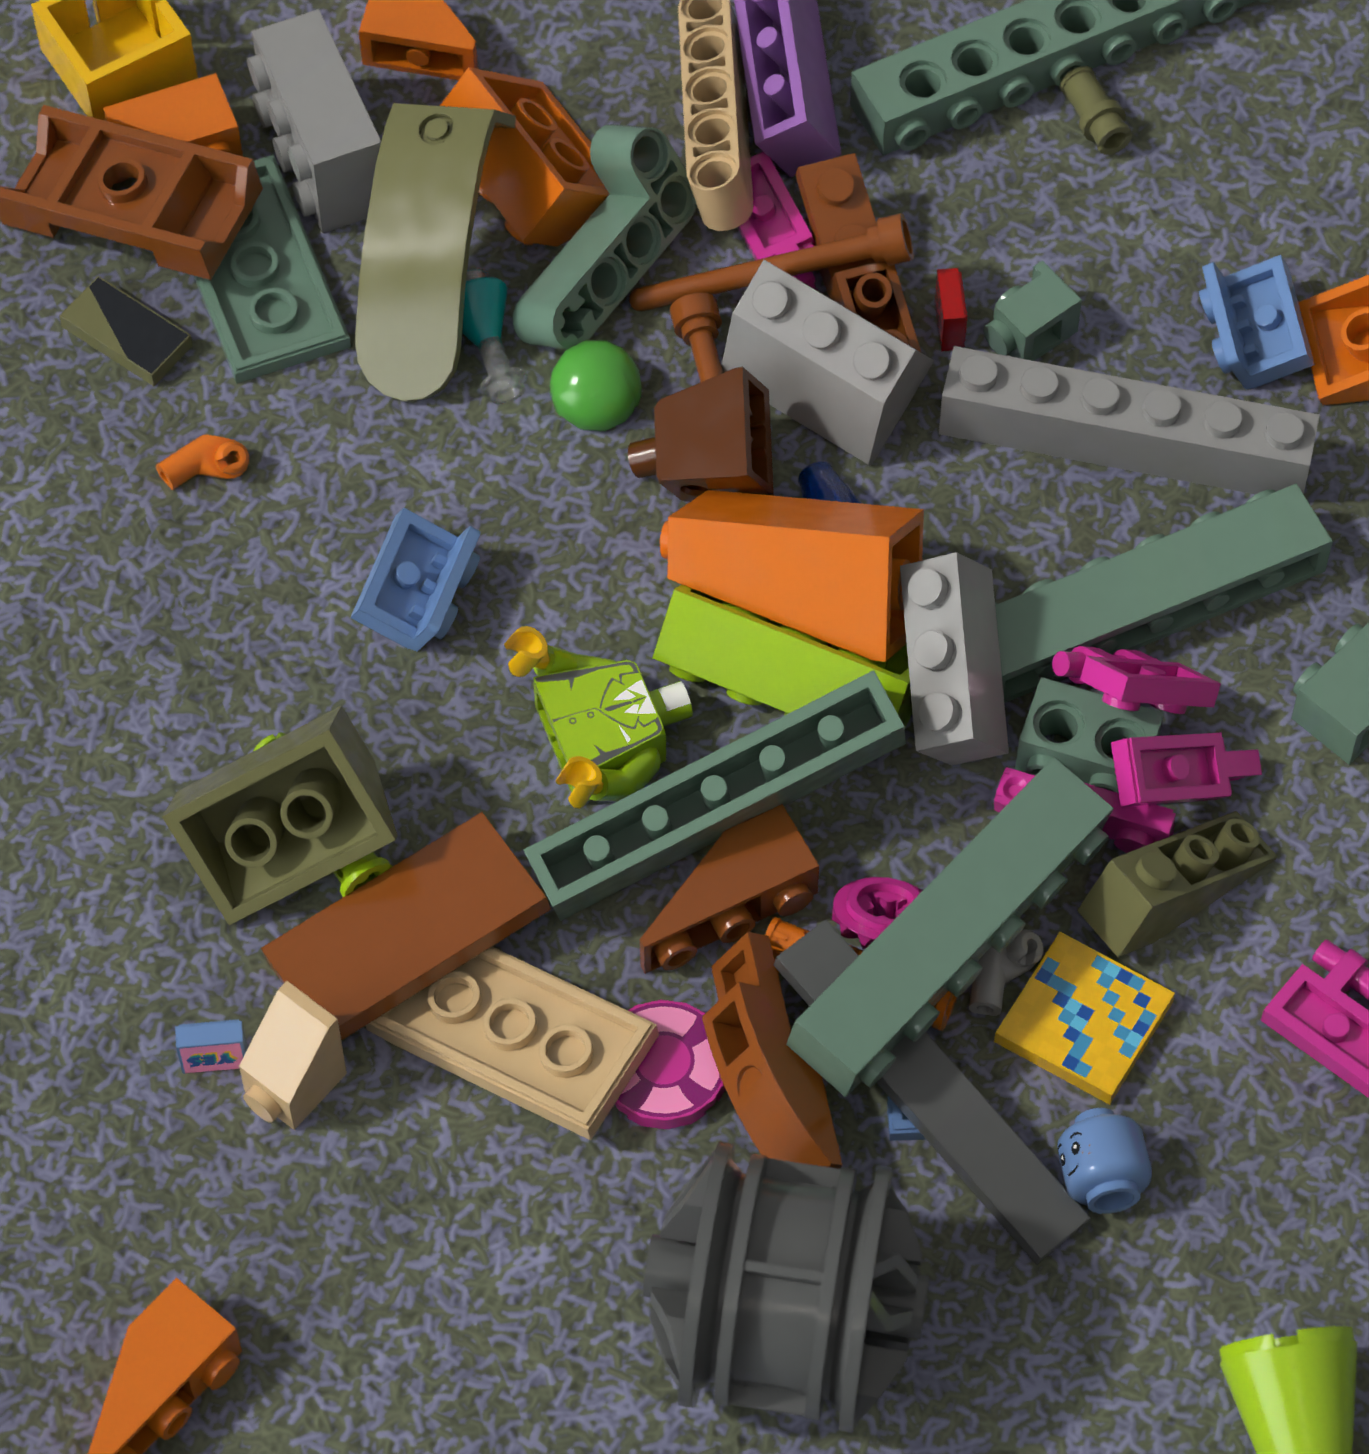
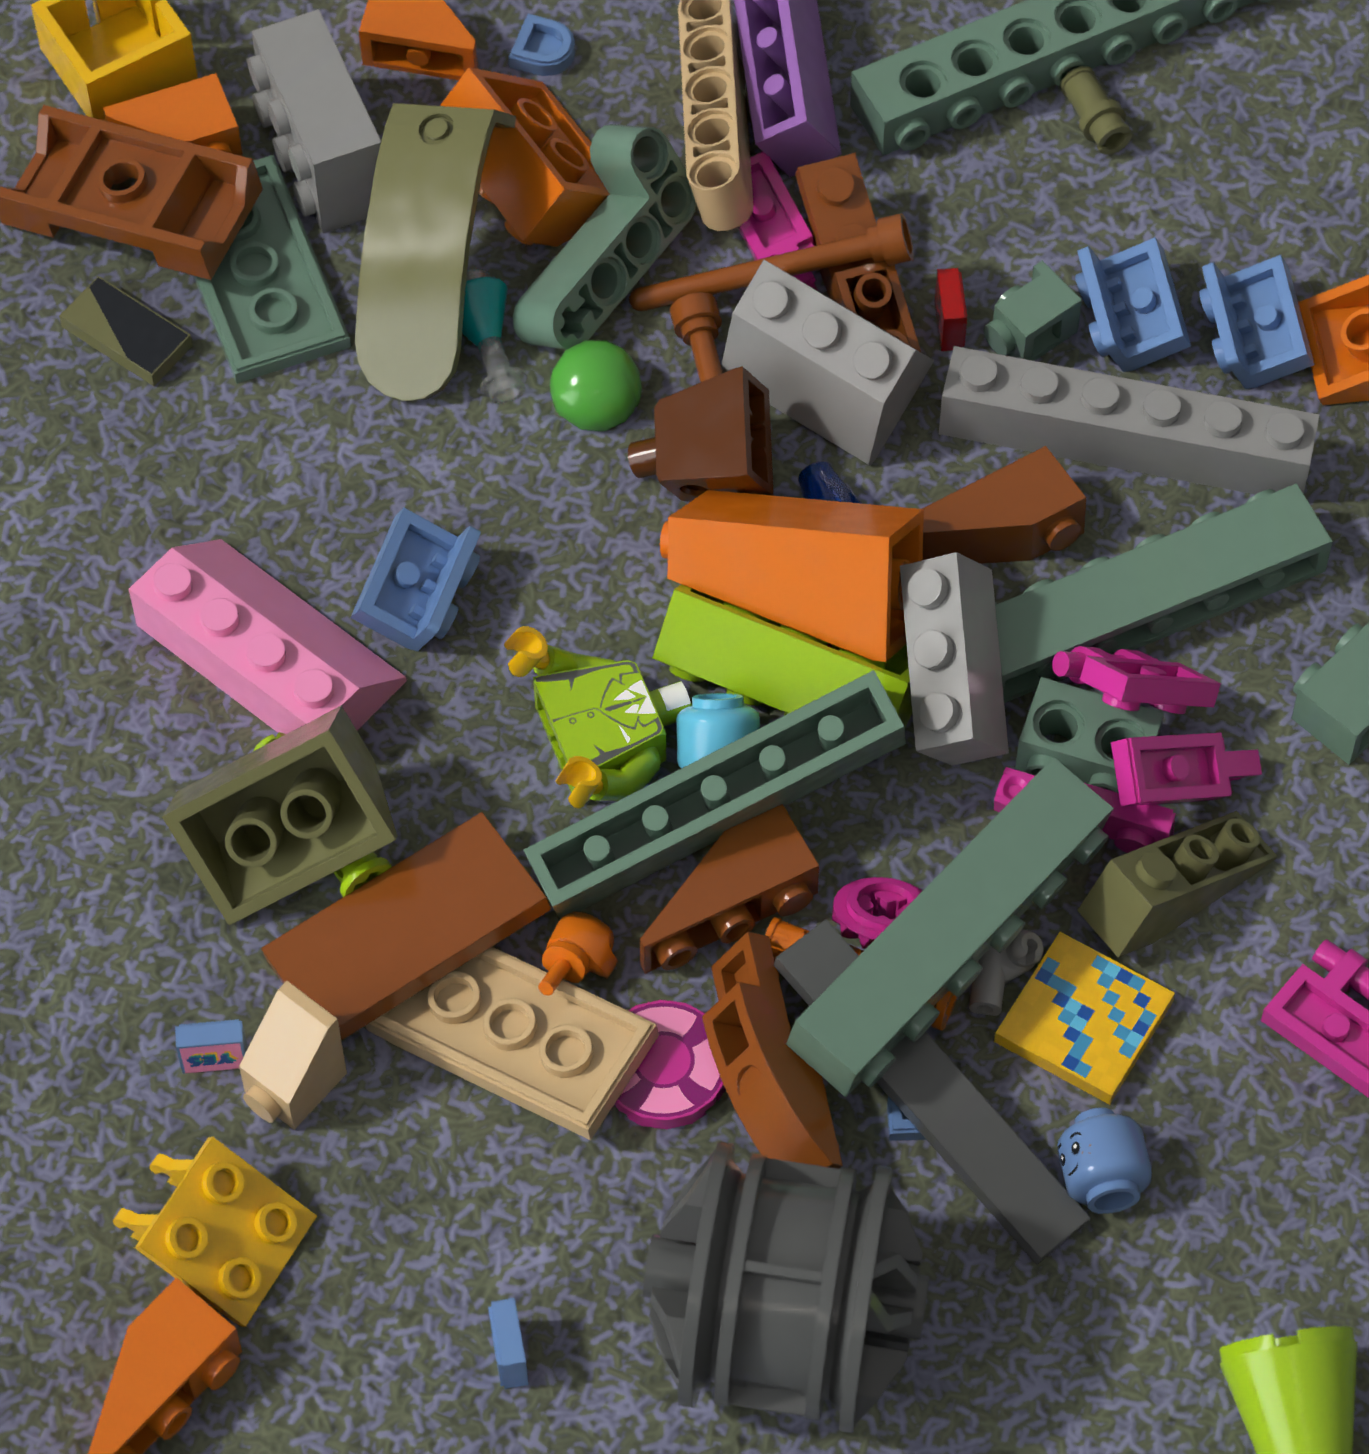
orange arm [156,435,249,490] -> none
none -> yellow plate [113,1136,317,1327]
none -> bright pink slope [129,539,407,734]
none -> medium blue tile [488,1298,528,1389]
none -> medium blue tile [508,14,575,76]
none -> orange piece [538,912,618,996]
none -> medium azure head [676,693,760,768]
none -> dark orange slope [922,446,1086,564]
none -> medium blue bracket [1075,237,1191,372]

